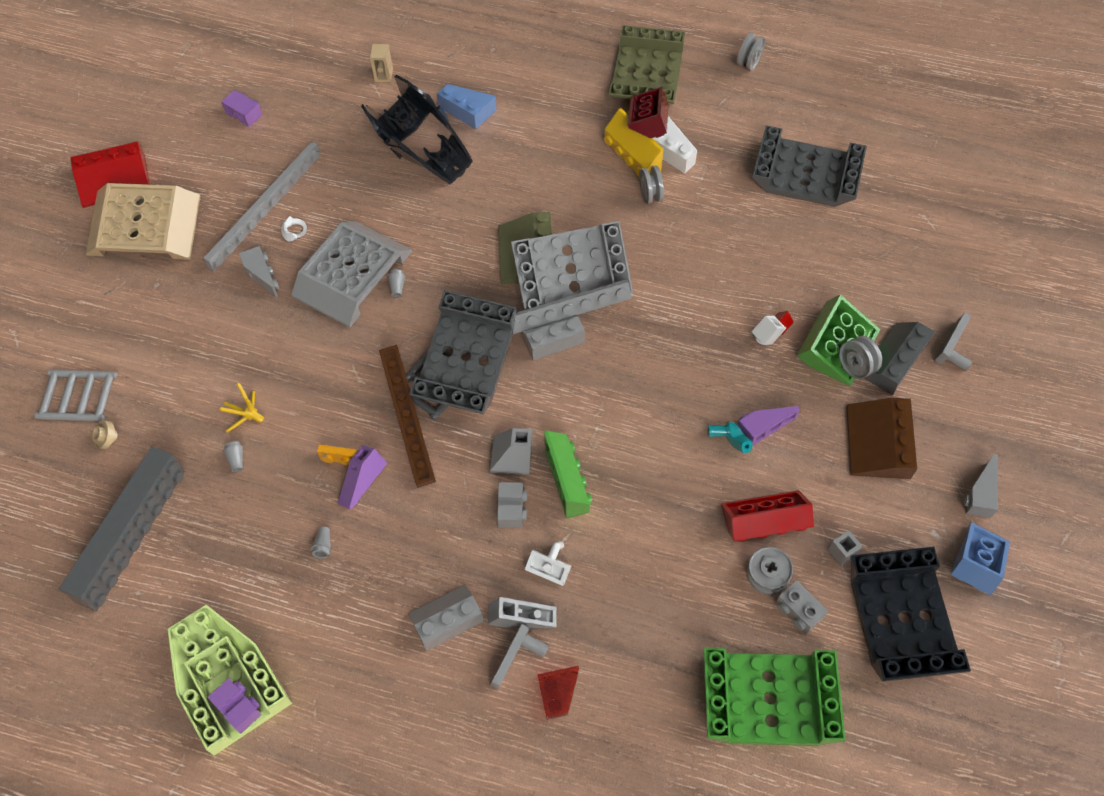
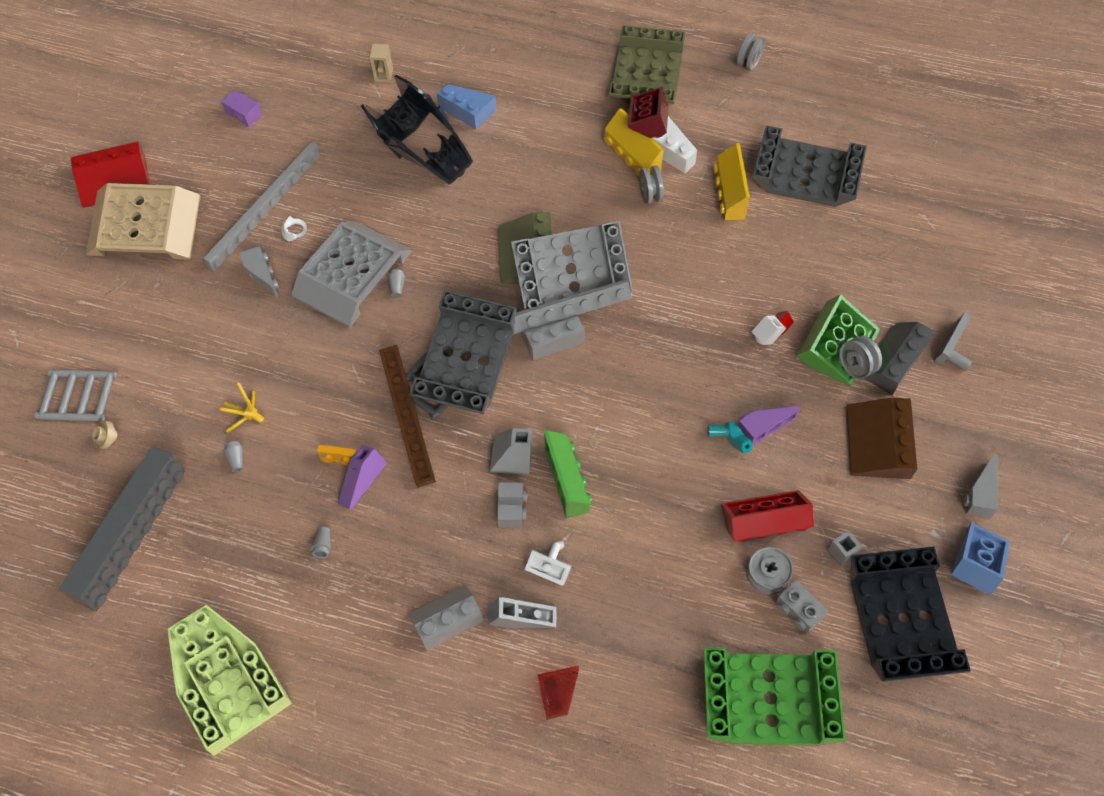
medium lavender brick [208,678,262,734] -> none
light grey piece [490,624,549,690] -> none
none -> yellow slope [713,143,750,221]

